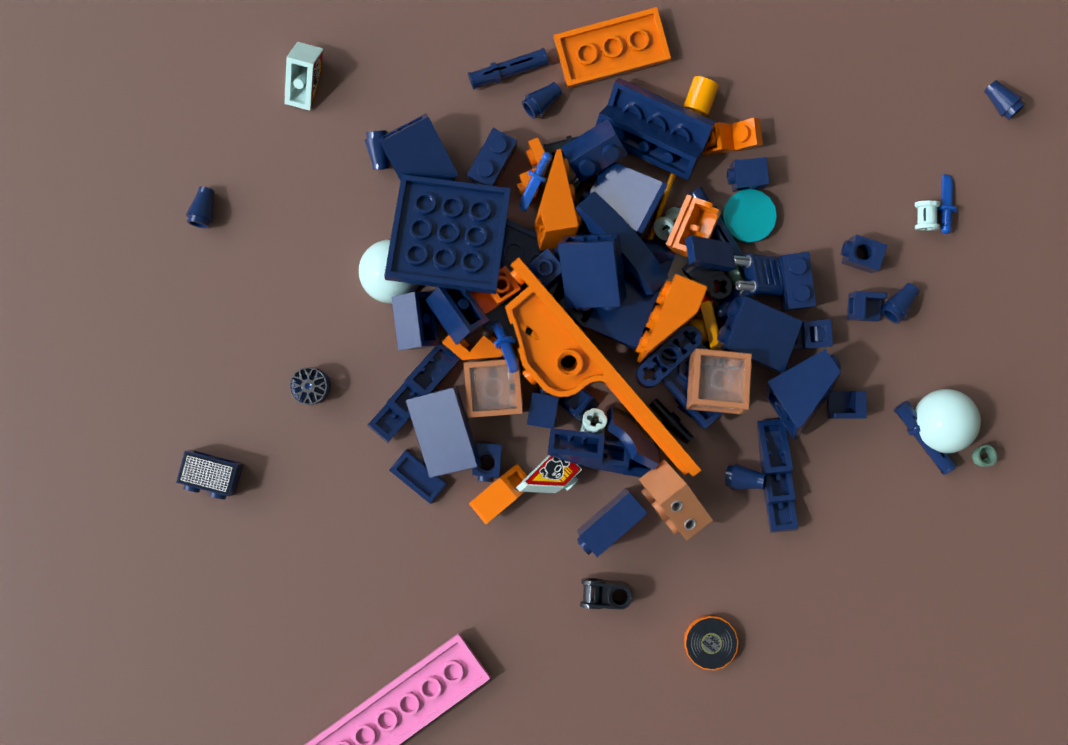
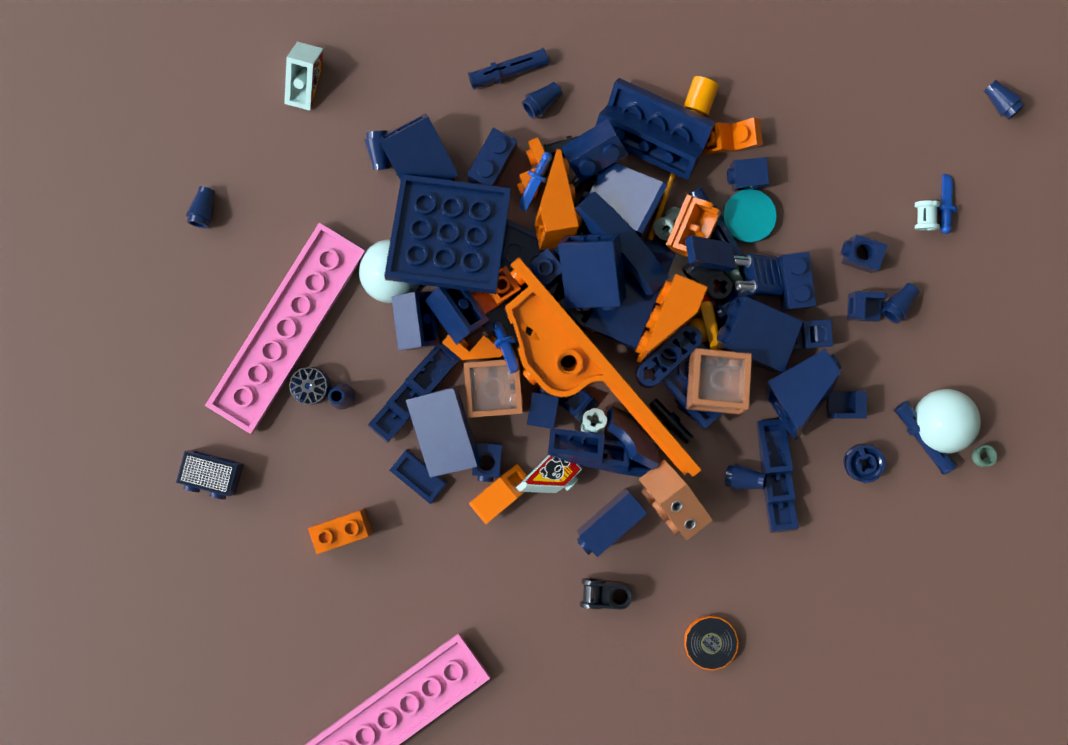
orange plate [553,7,671,89] -> none
none -> bright pink plate [205,223,366,434]
none -> orange brick [308,508,373,555]
none -> dark blue cone [328,383,355,410]
none -> dark blue wheel [843,444,886,483]

